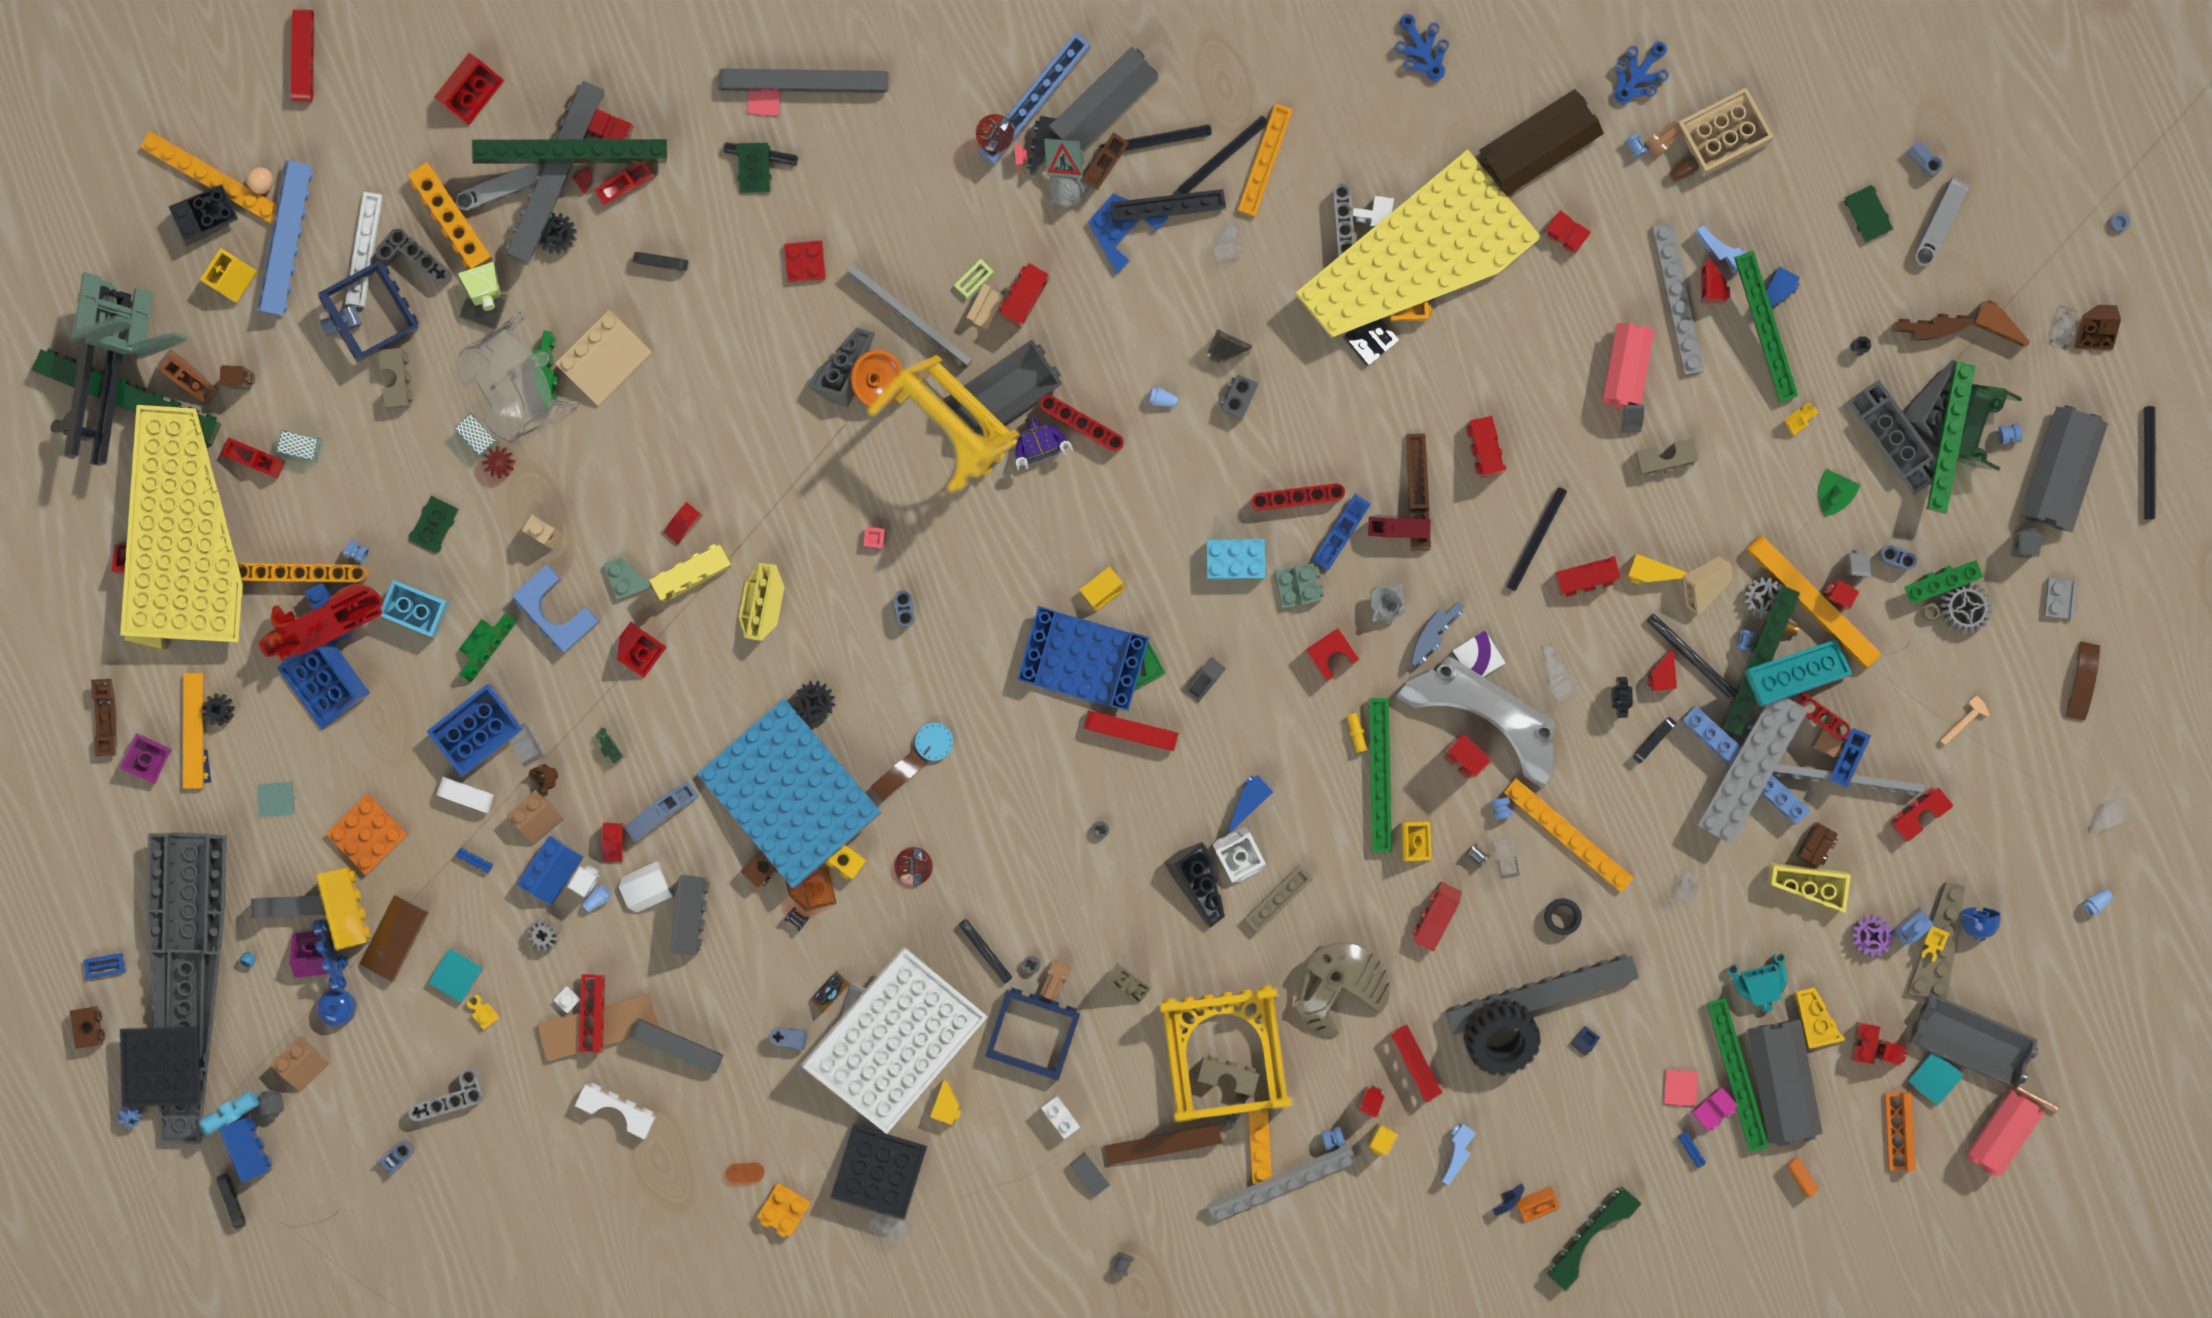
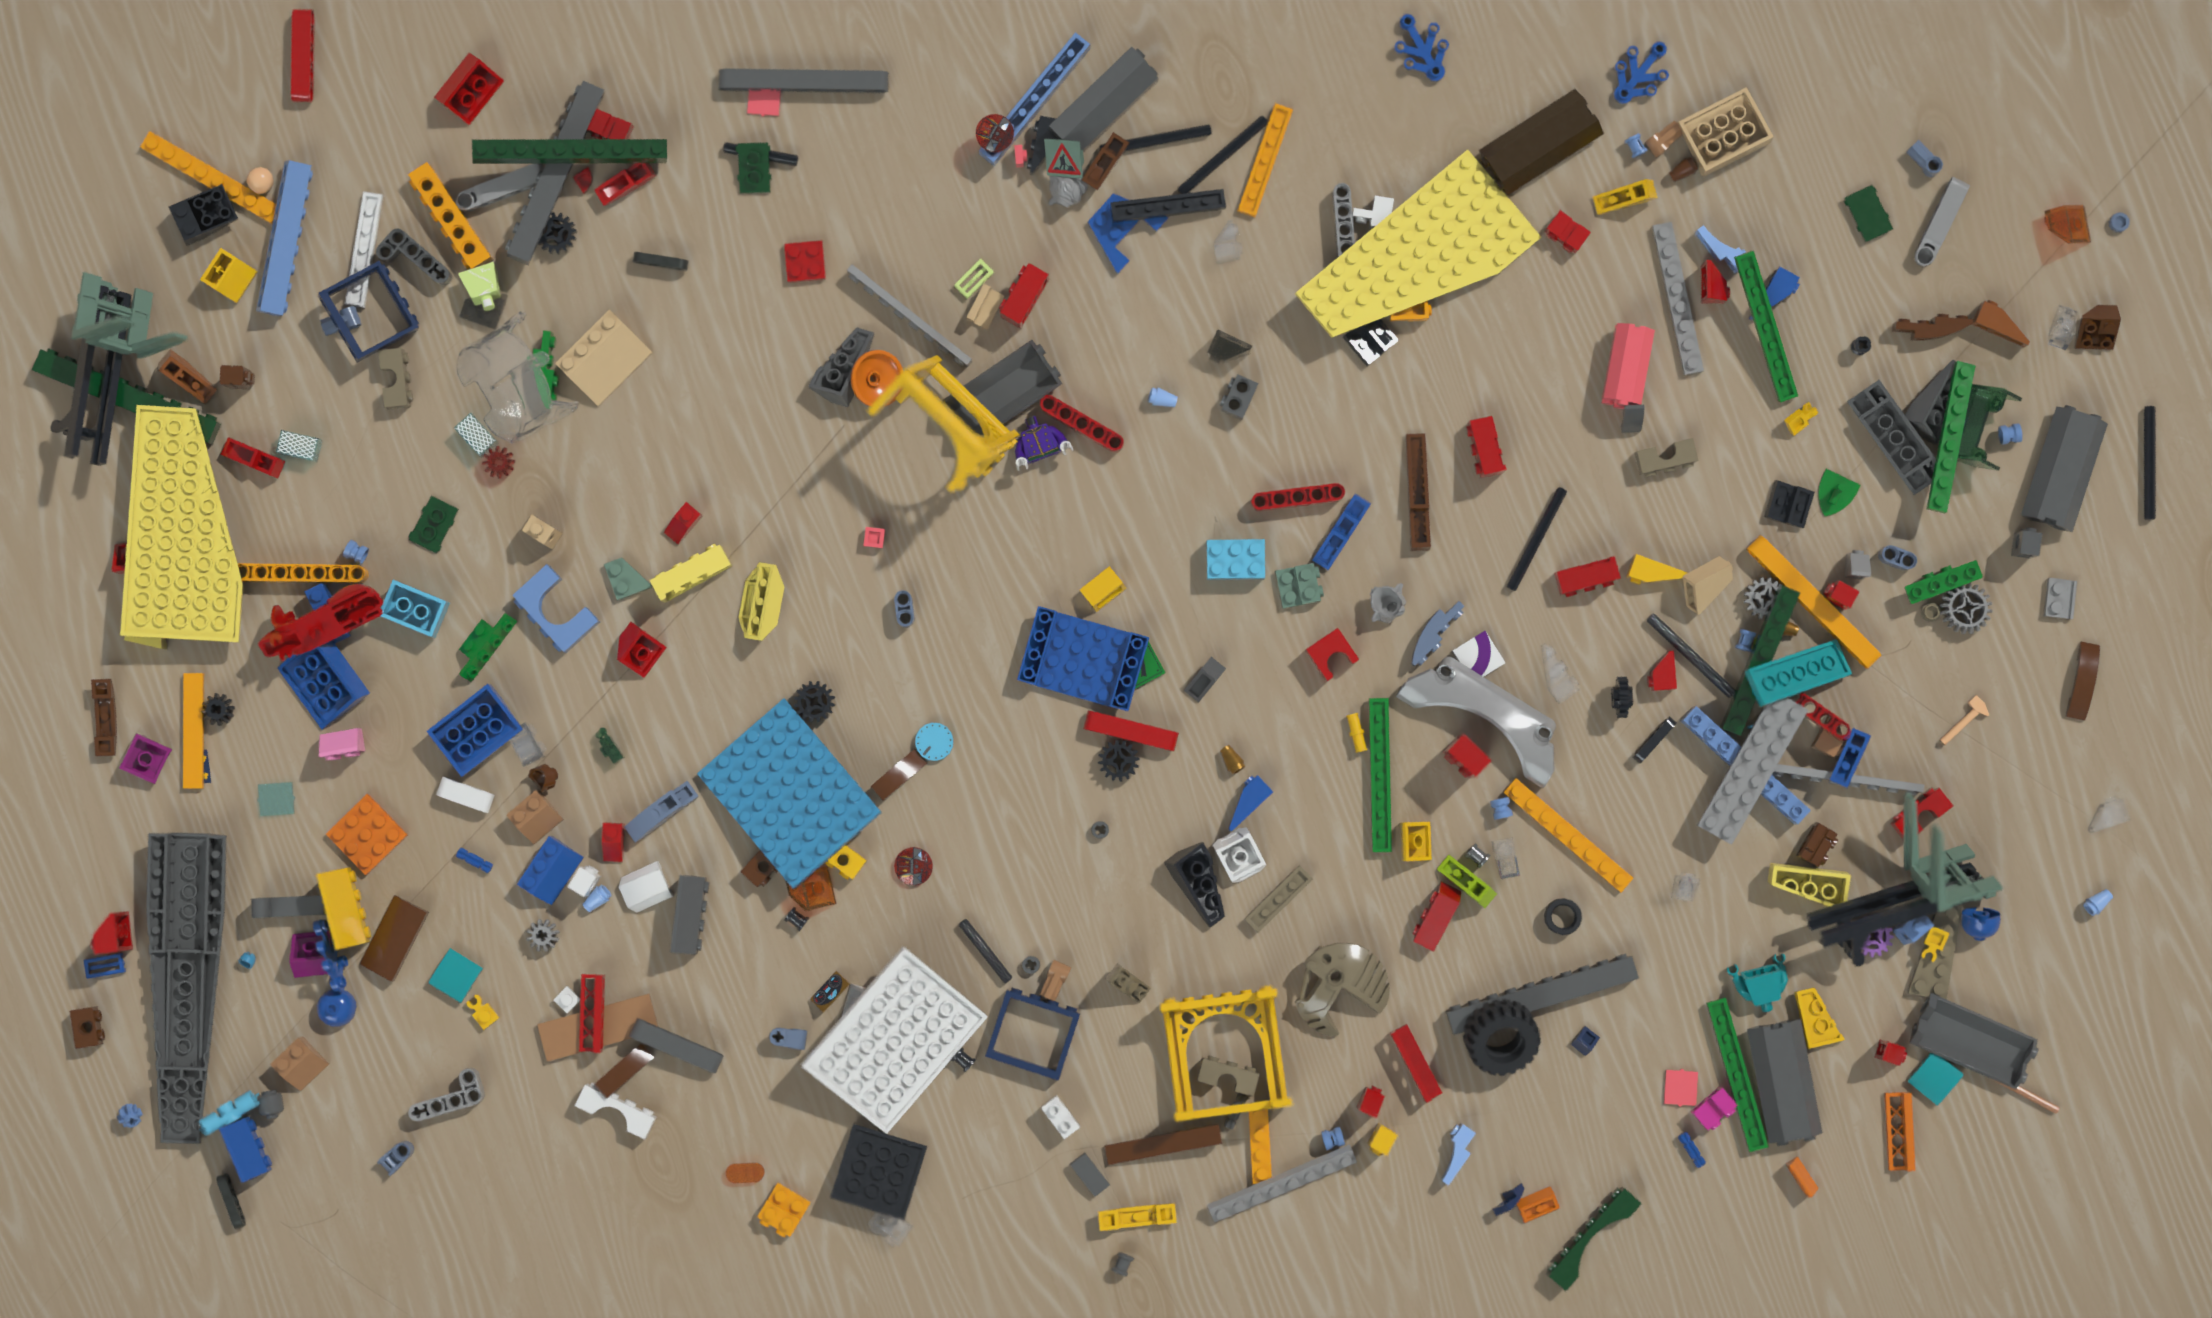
black plate [120,1026,201,1107] -> none
yellow slope [930,1079,961,1125] -> none
dark red slope [1368,515,1431,539] -> none
red brick [1851,1022,1881,1065] -> none
coral brick [1966,1089,2045,1178] -> none
none -> red slope [91,911,133,954]
none -> bright pink slope [319,728,365,761]
none -> reddish brown slope [594,1043,654,1099]
none -> black bush [951,1048,976,1073]
none -> black gear [1098,740,1140,782]
none -> yellow slope [1098,1203,1177,1231]
none -> pearl gold cone [1220,745,1245,775]
none -> lime slope [1437,855,1497,908]
none -> yellow slope [1593,179,1658,215]
none -> black slope [1764,480,1815,528]
none -> piece [1807,793,2003,967]
none -> clear orange slope [2044,205,2091,244]

